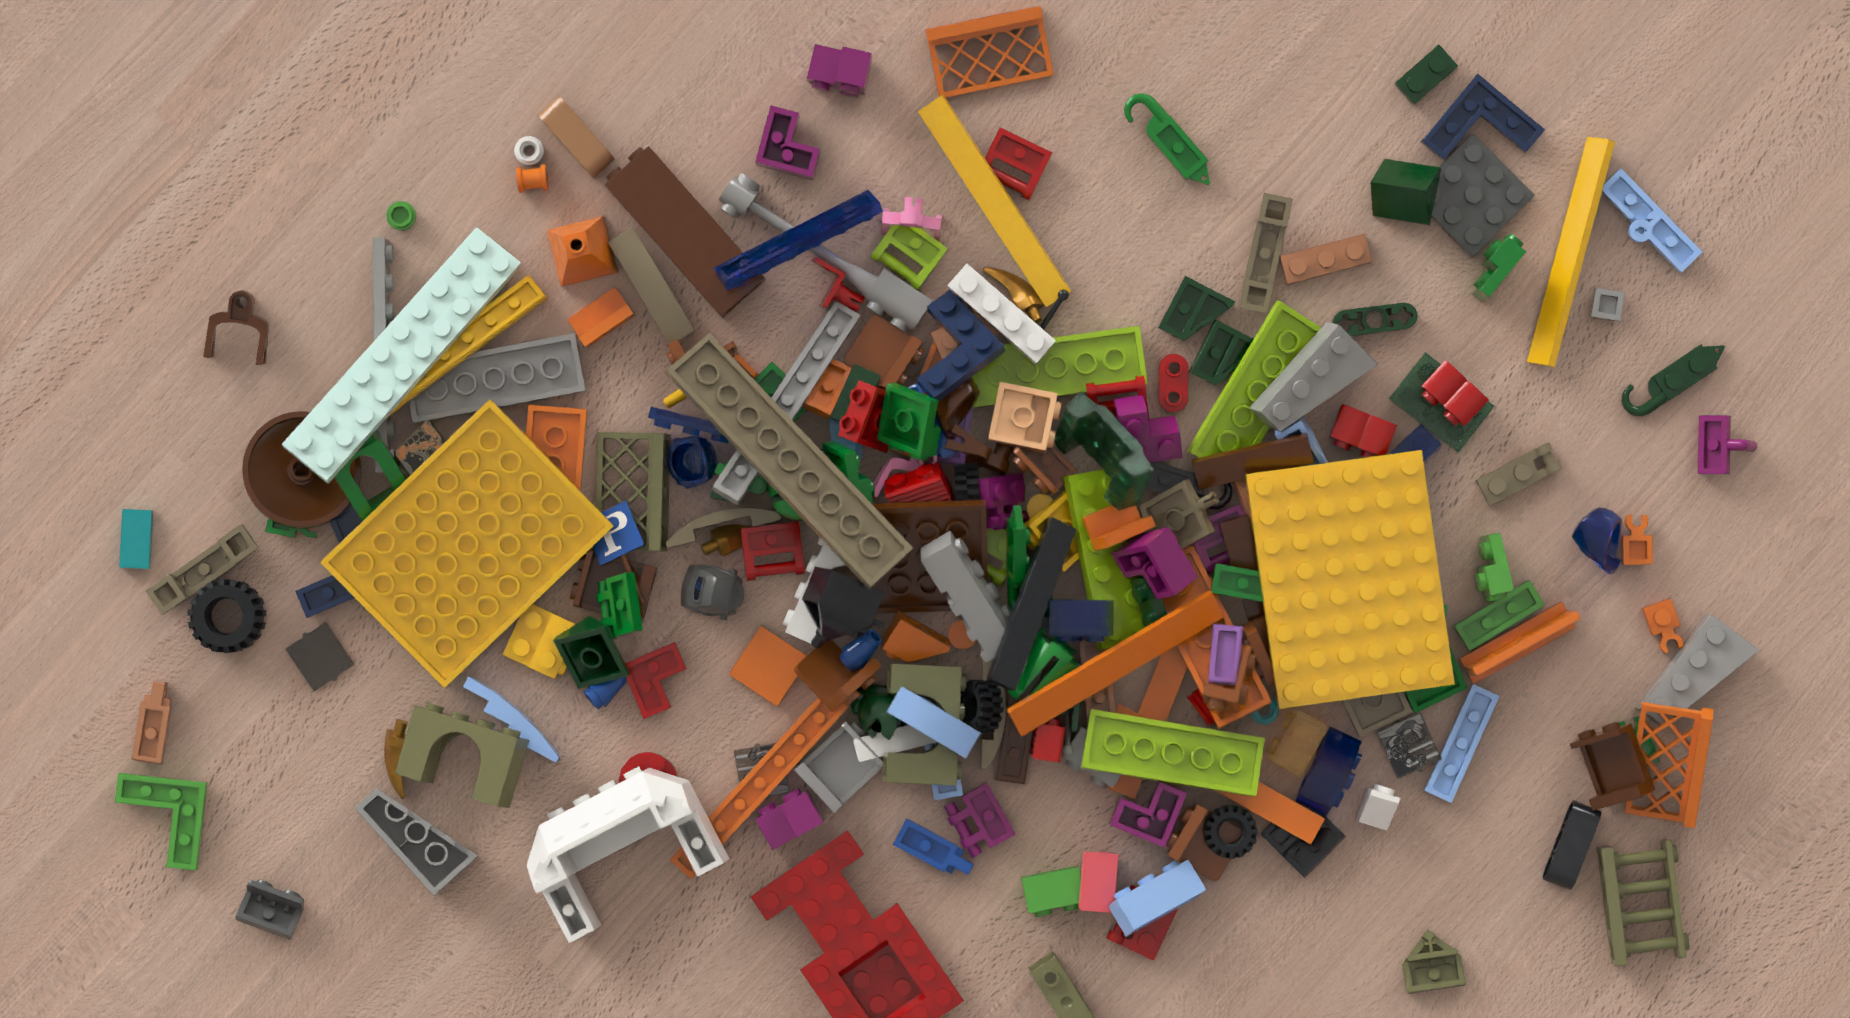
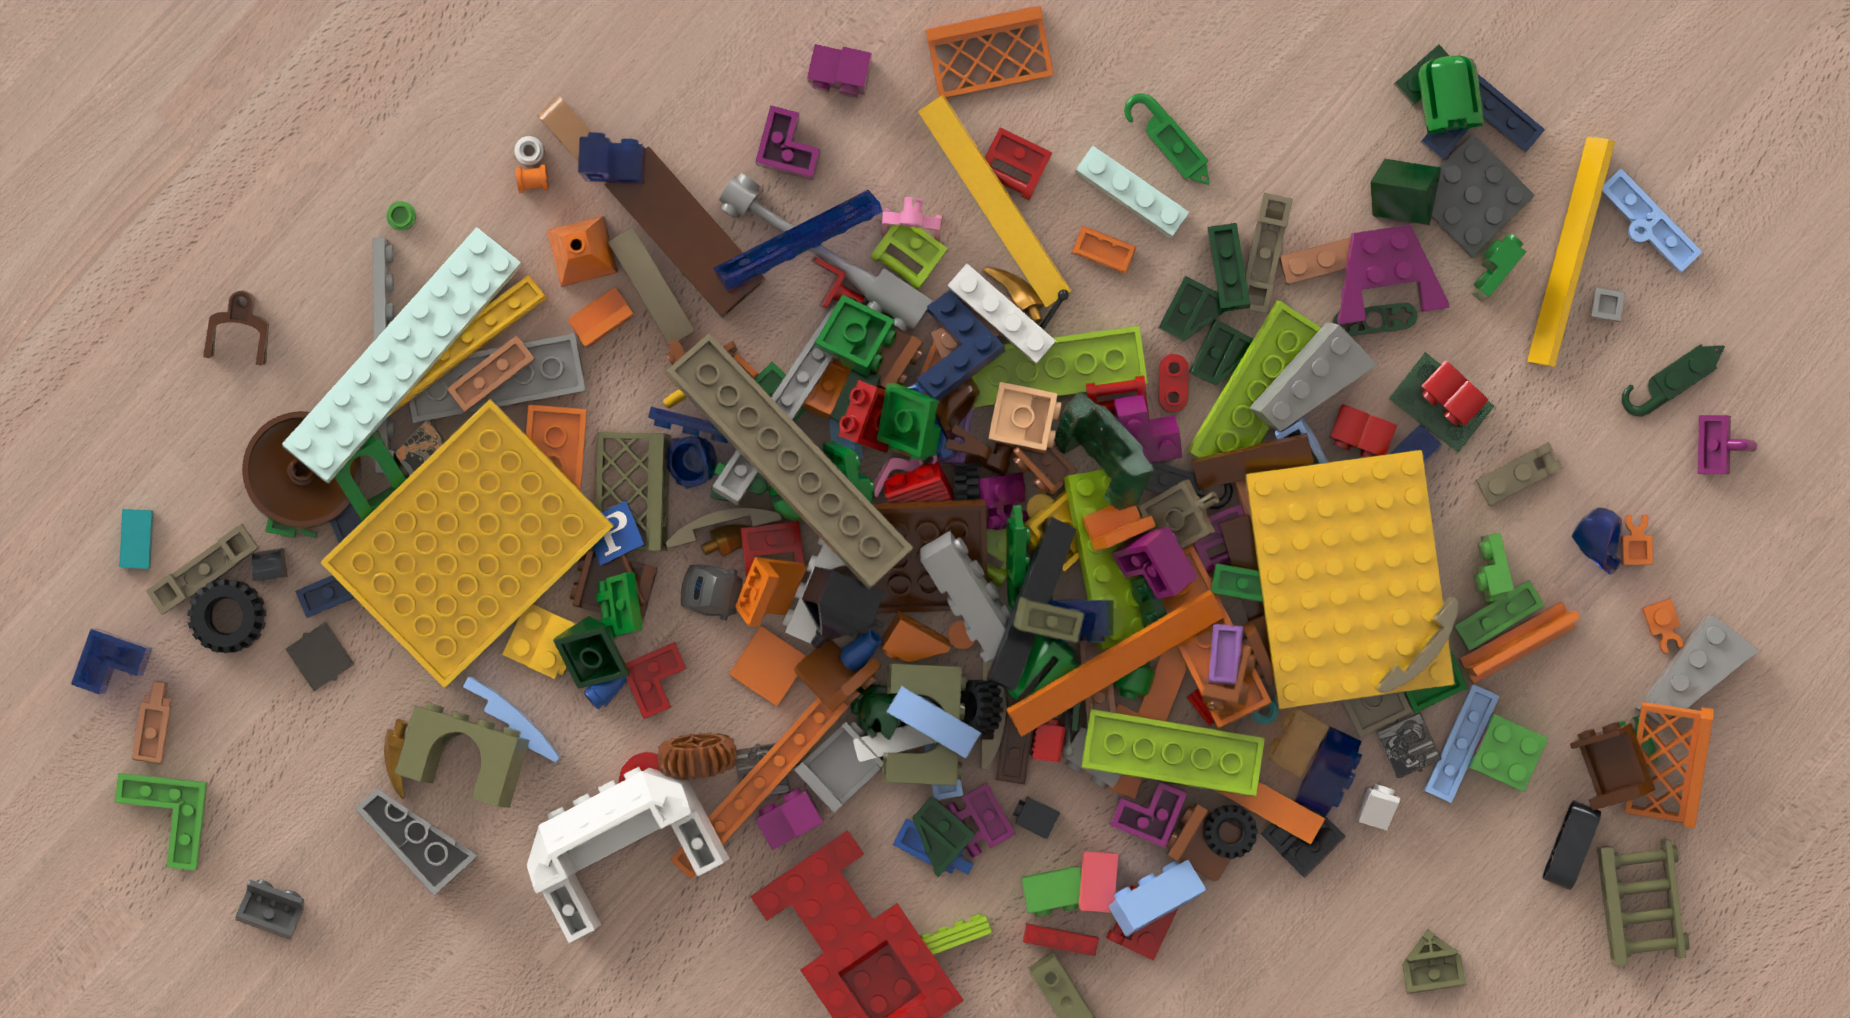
none -> clear blue brick [71,629,153,694]
none -> black brick [252,548,288,581]
none -> nougat plate [447,335,535,413]
none -> clear blue brick [578,132,646,184]
none -> dark orange gear [658,732,737,779]
none -> orange bracket [735,557,807,627]
none -> green plate [815,295,897,377]
none -> dark green wing [912,795,976,877]
none -> lime piece [920,913,992,955]
none -> black brick [1012,796,1060,839]
none -> olive panel [1013,597,1084,642]
none -> red piece [1023,923,1099,956]
none -> orange plate [1072,225,1137,275]
none -> light aqua brick [1075,145,1189,239]
none -> green head [1113,661,1155,700]
none -> dark green plate [1208,223,1250,312]
none -> magenta wing [1337,224,1450,324]
none -> dark tan slope [1375,597,1459,693]
none -> green cylinder [1418,55,1484,134]
none -> bright green brick [1468,714,1548,792]

